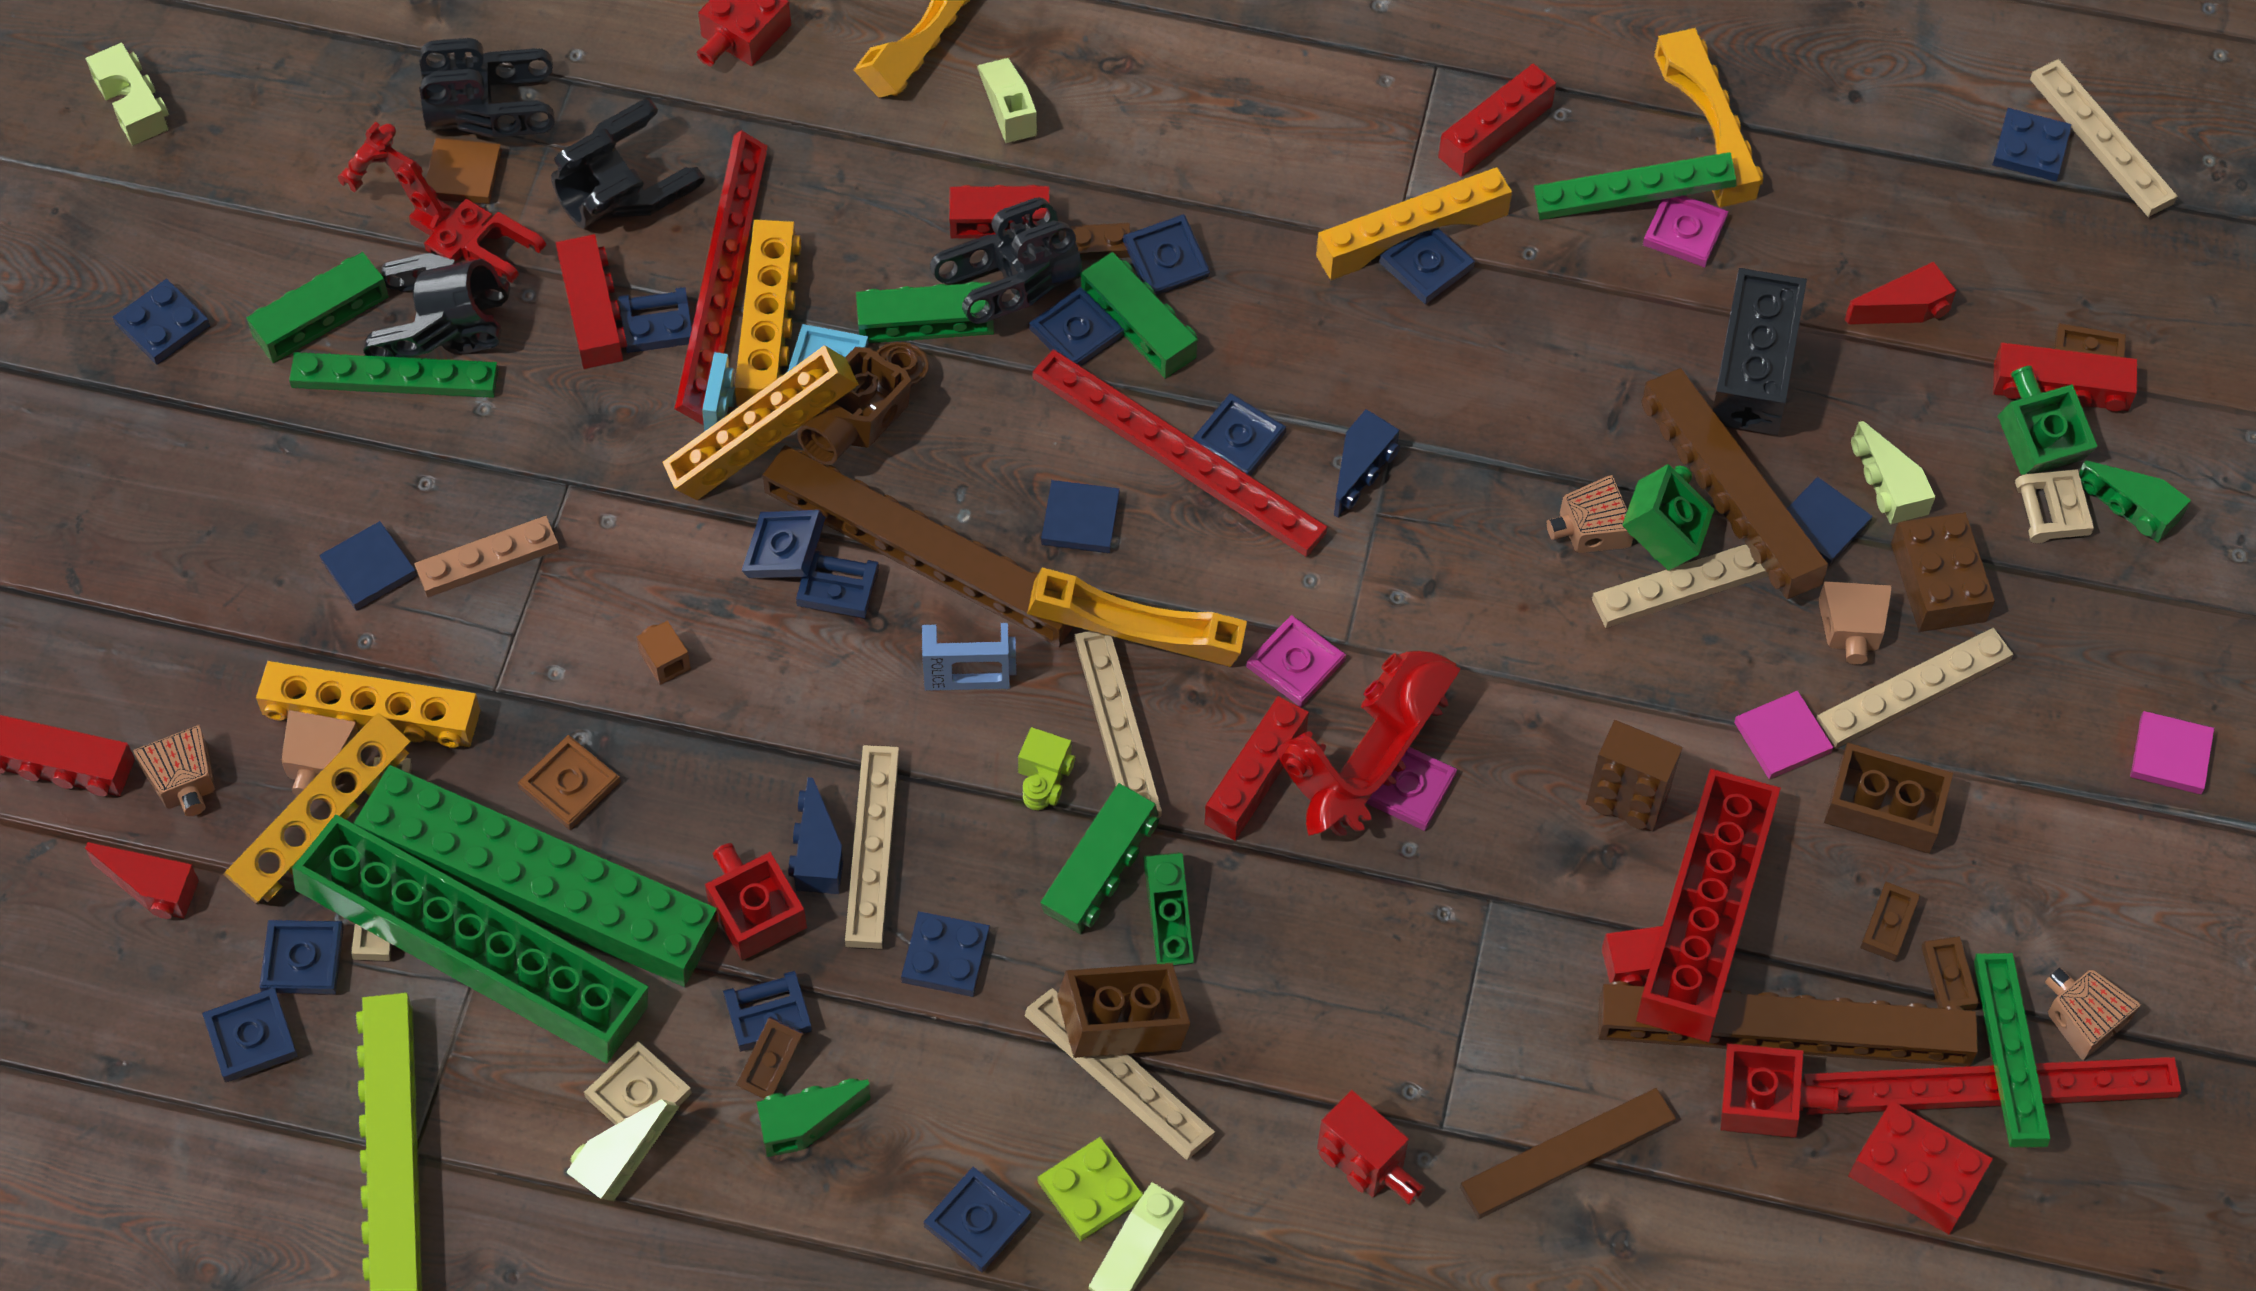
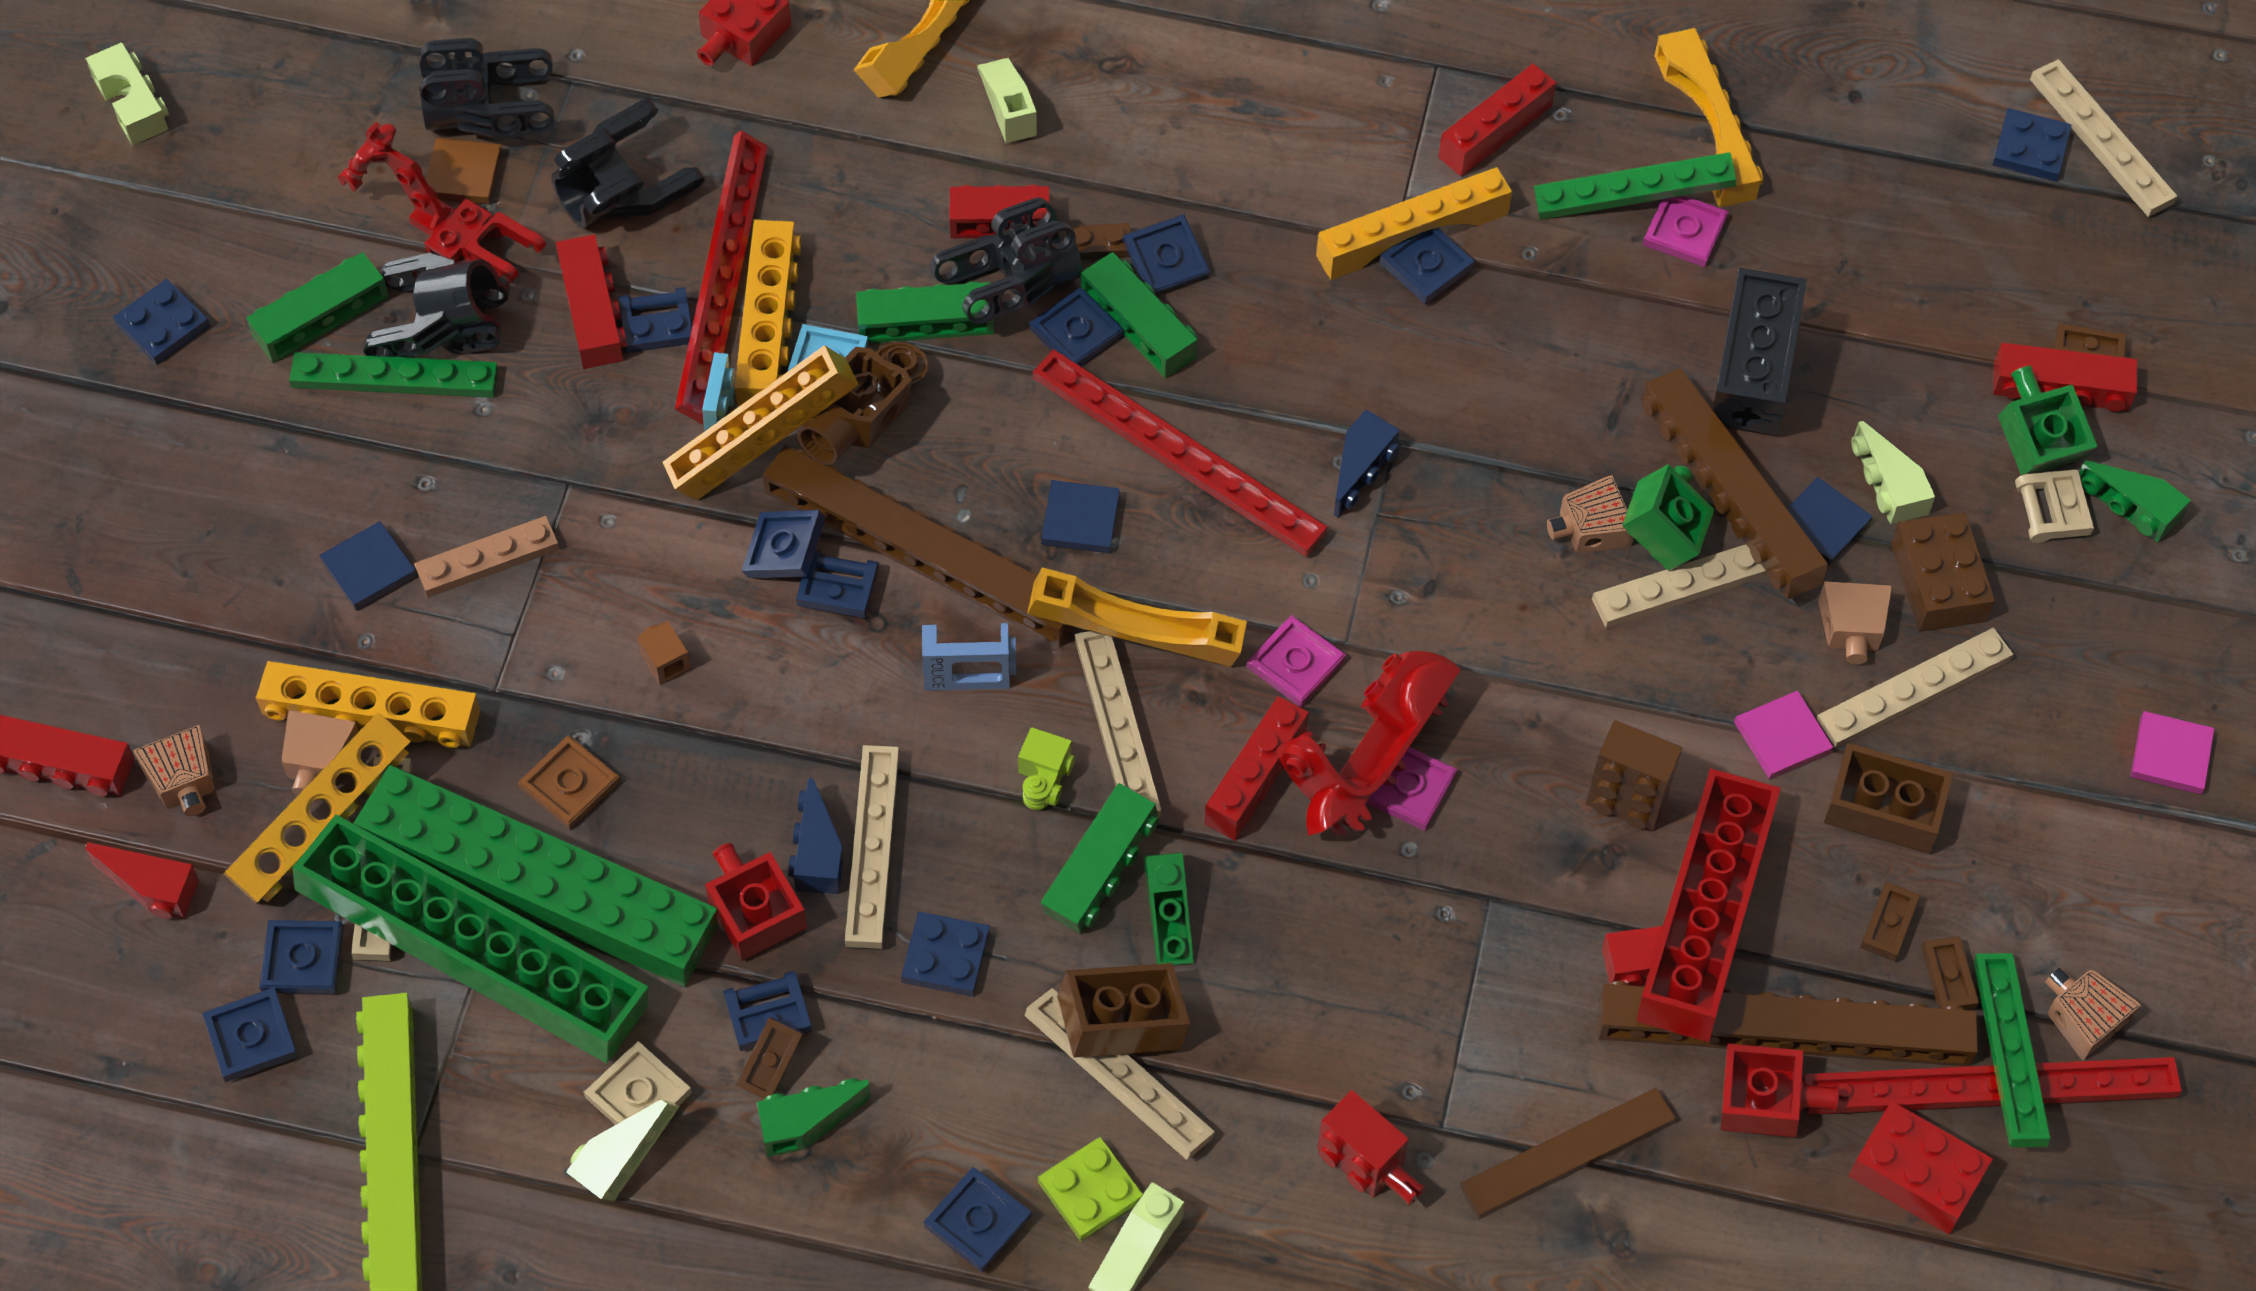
dark blue tile [1192,393,1286,476] -> none
red slope [1844,261,1956,324] -> none

